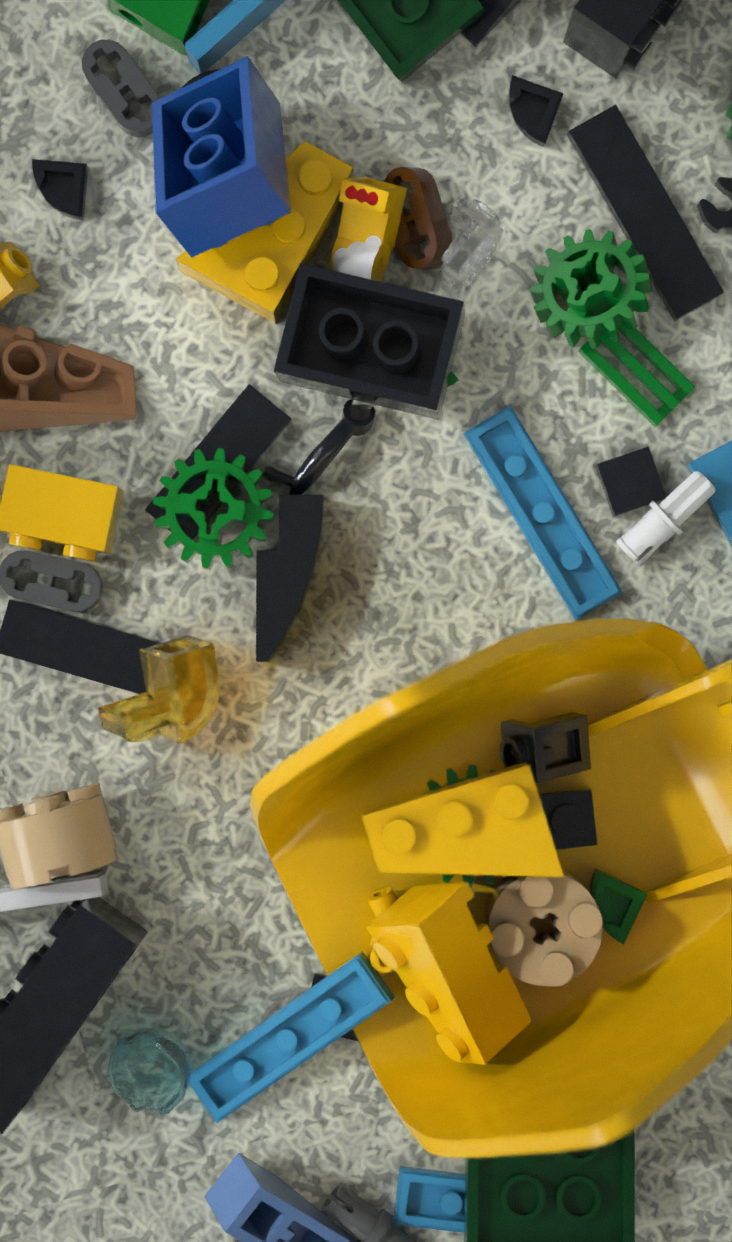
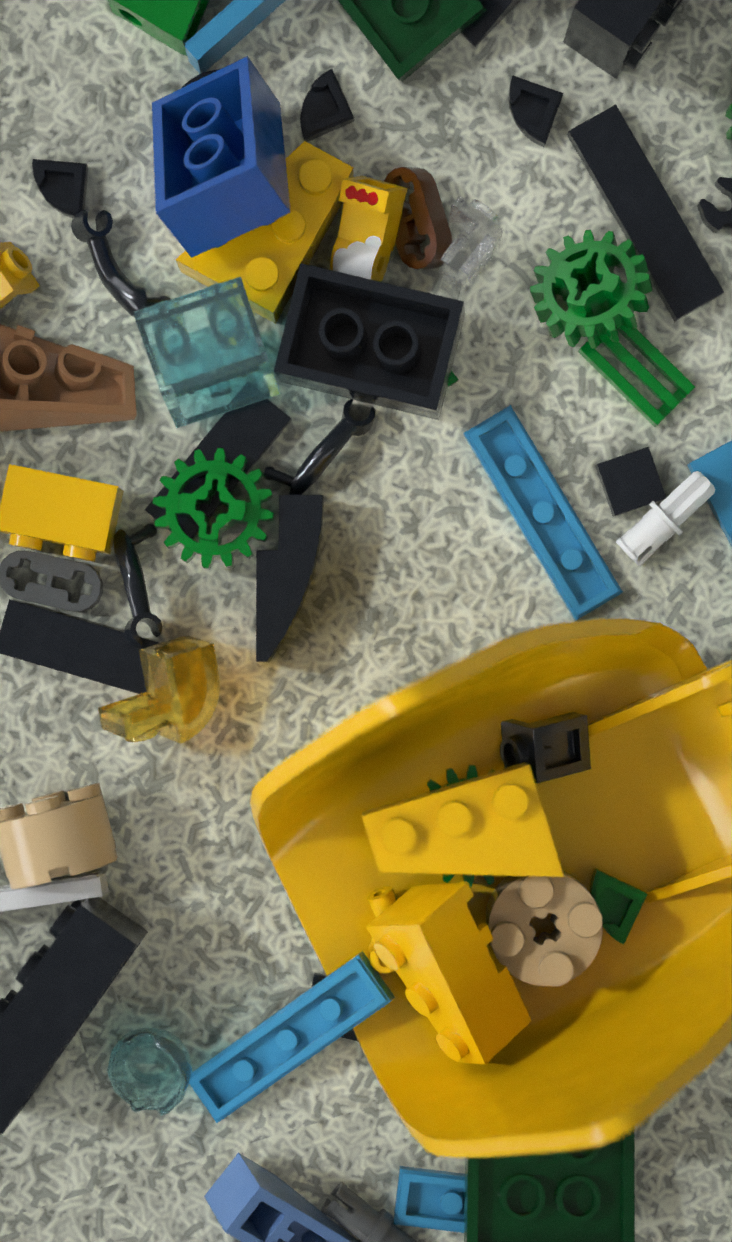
dark grey beam [82,39,160,137] -> none
black plate [539,788,598,850] -> none
none -> black piece [71,210,171,319]
none -> black piece [113,524,163,648]
none -> clear light blue slope [133,277,281,428]
none -> black tile [300,69,354,142]

